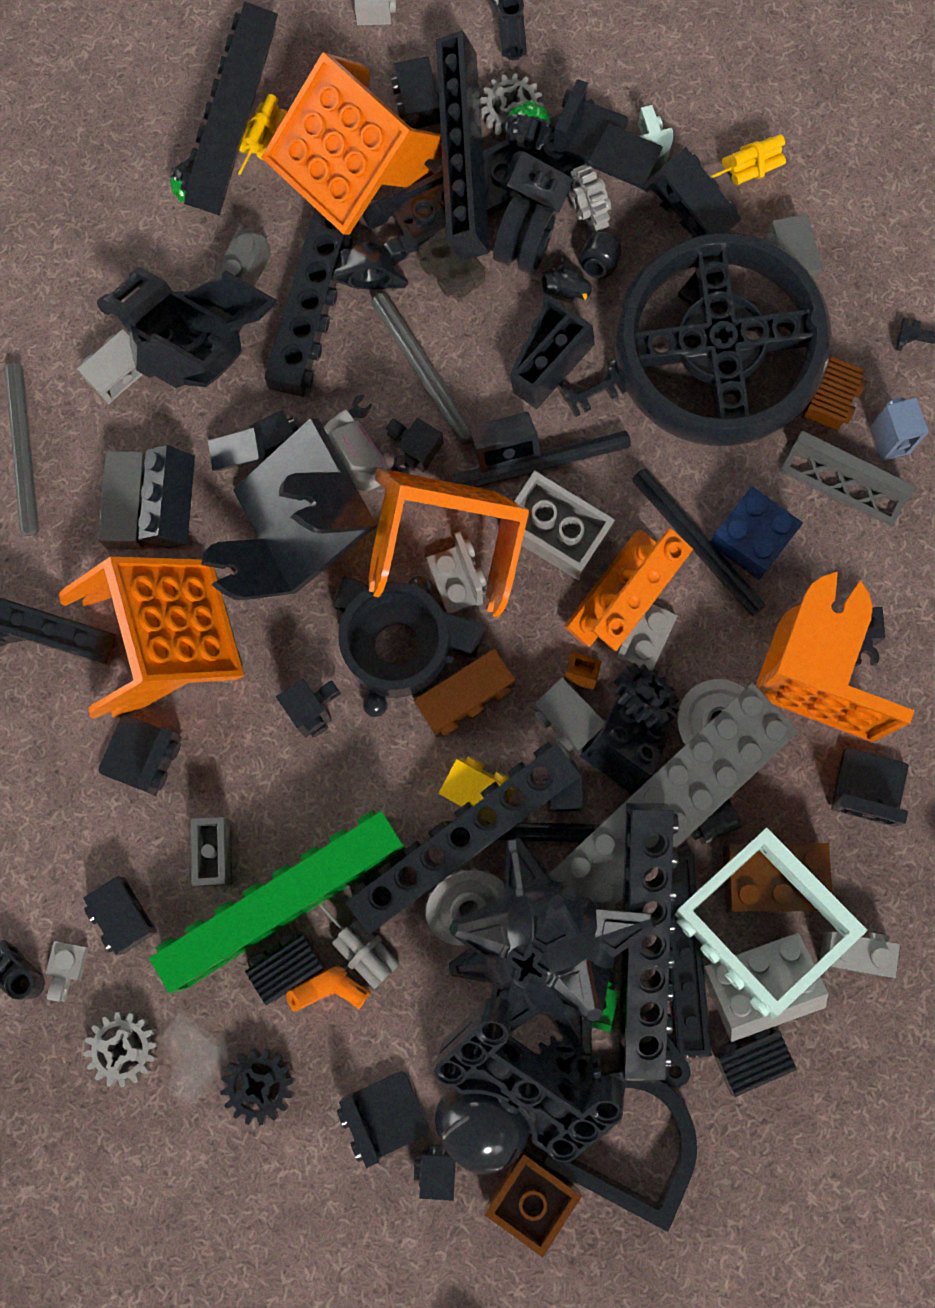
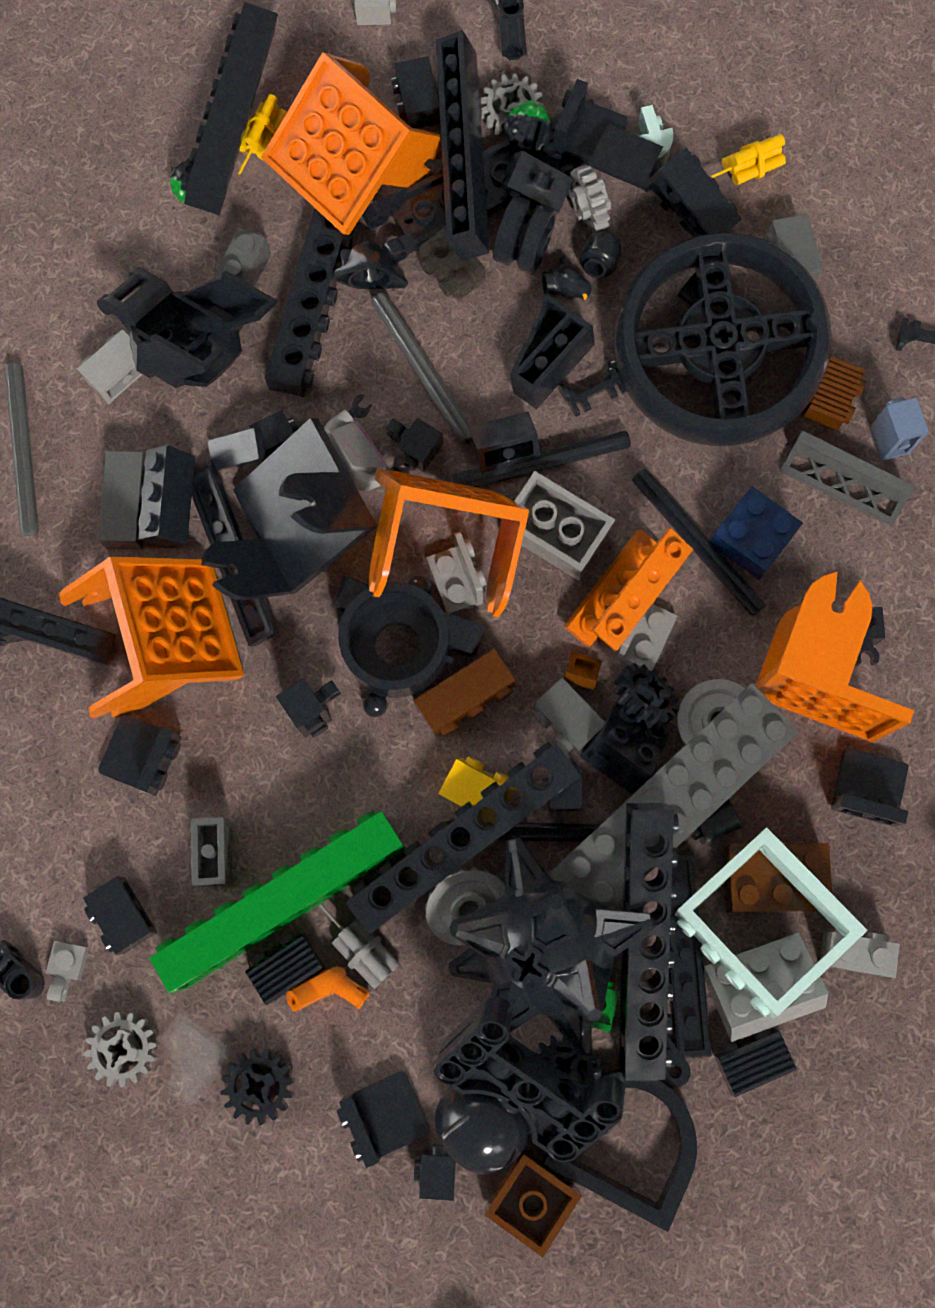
none -> black tile [192,465,279,647]

